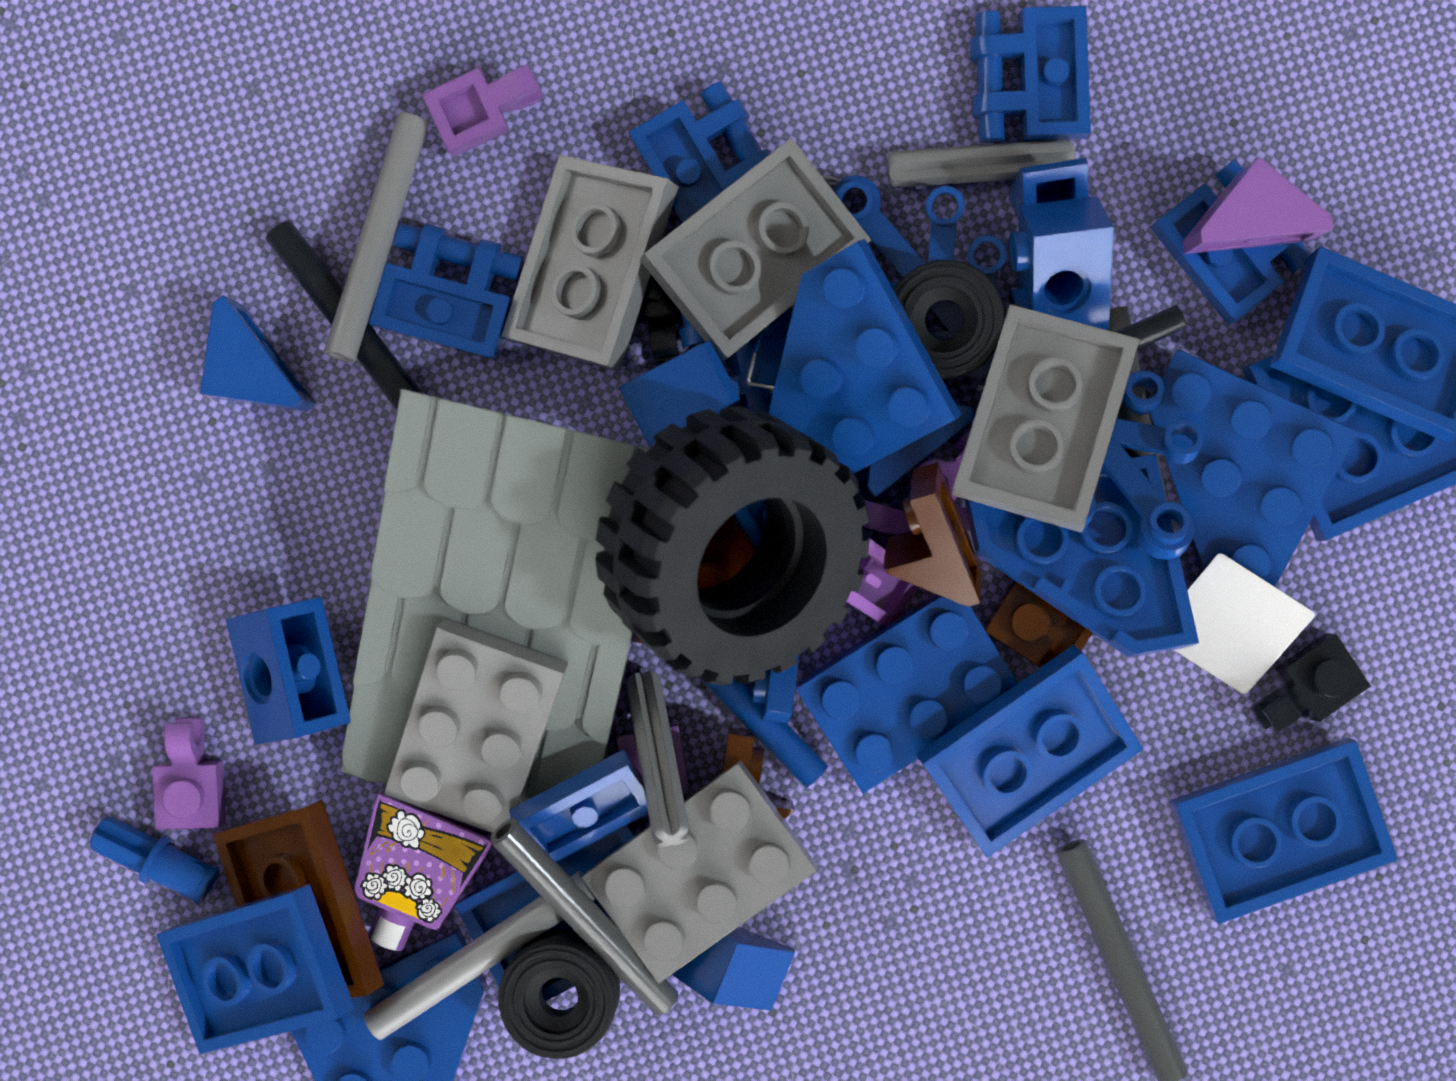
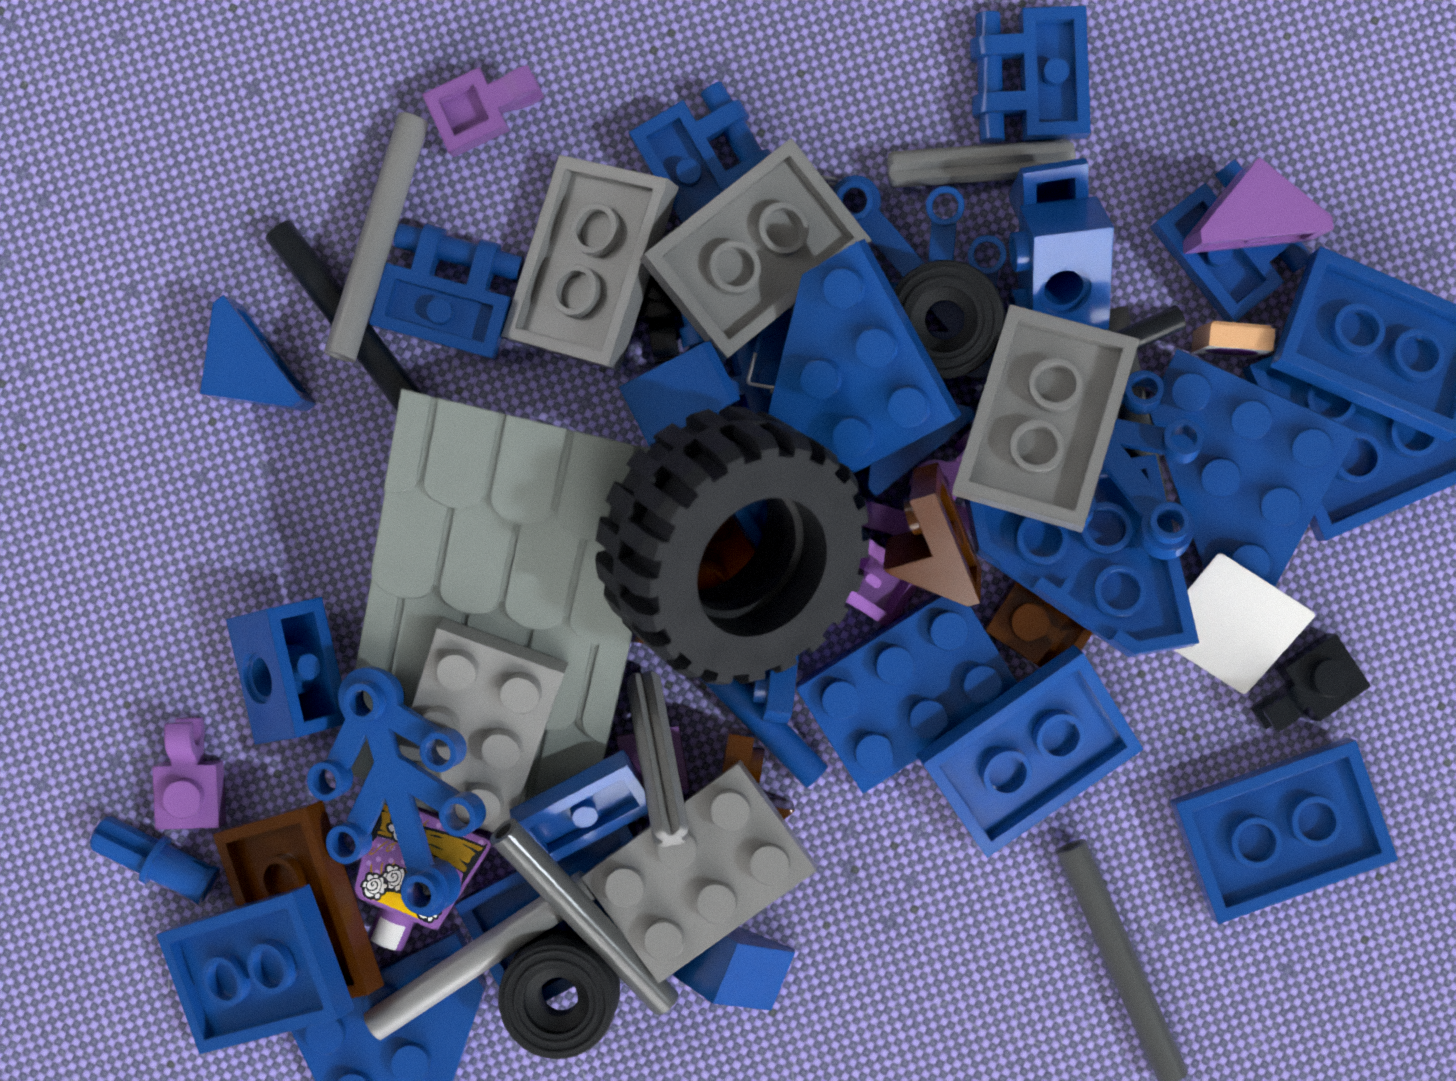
none -> blue plant [307,666,486,917]
none -> light nougat tile [1191,321,1275,358]

